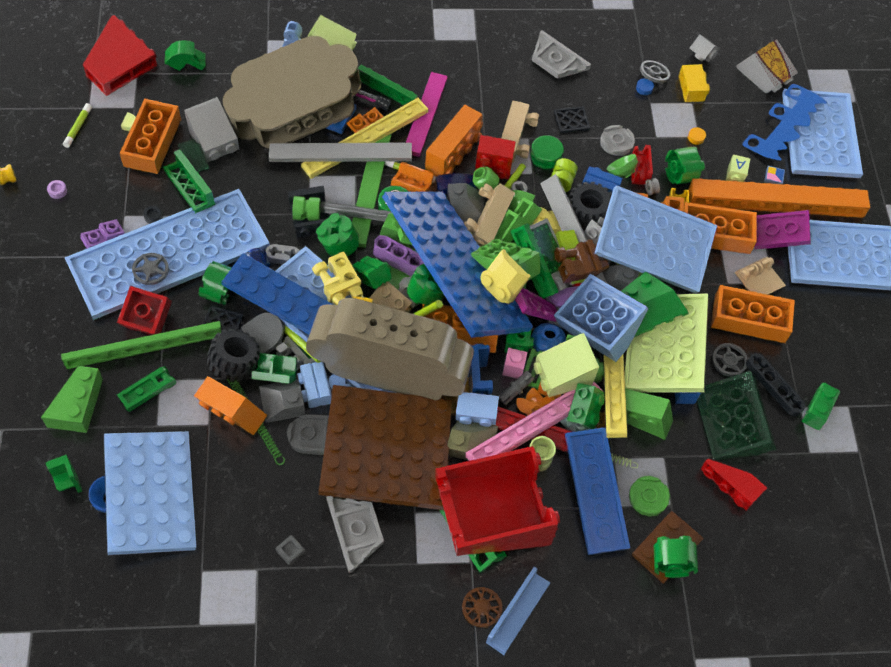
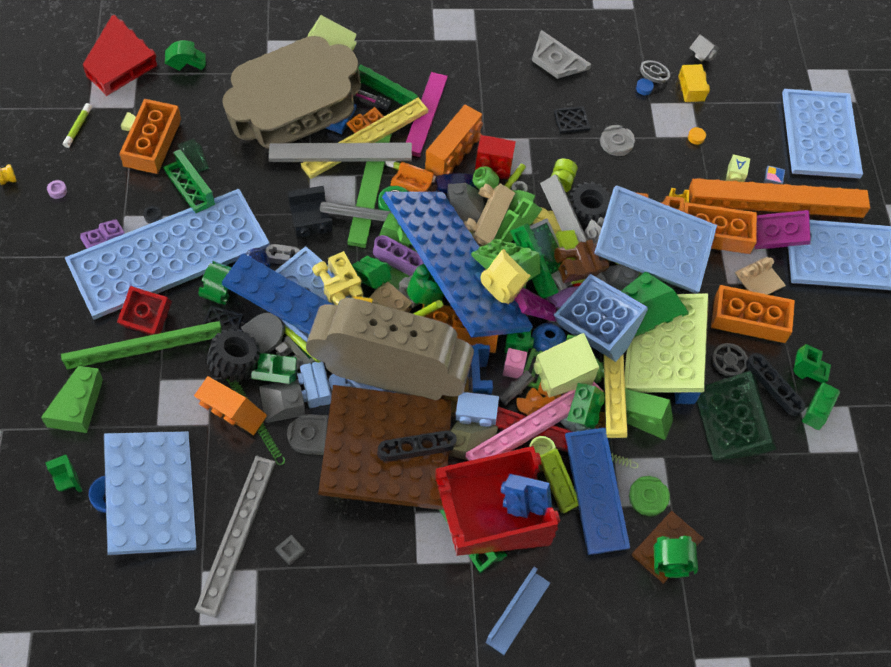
green plate [117,366,177,412] -> none
dark grey wheel [132,253,169,285] -> none
light grey slope [184,97,239,162] -> none
medium blue leg [282,21,302,47] -> none
bright green wheel [293,196,321,221] -> none
green brick [316,213,359,257] -> none
light grey wing [326,496,384,573] -> none
reddish brown wheel [462,587,502,628] -> none
tan brick [501,101,539,163] -> none
green head [530,135,564,169] -> none
blue brick [582,166,623,193] -> none
bright green piece [607,154,638,178] -> none
red hinge [631,145,653,185] -> none
light grey bush [645,178,660,195] -> none
green brick [665,147,705,185] -> none
red slope [701,459,767,510] -> none
slope [736,39,798,93] -> none
blue piece [743,84,827,160] -> none
none -> light grey tile [195,456,276,618]
none -> black beam [377,431,457,462]
none -> blue plate [501,474,552,518]
none -> lime tile [540,448,578,513]
none -> green brick [794,344,831,383]

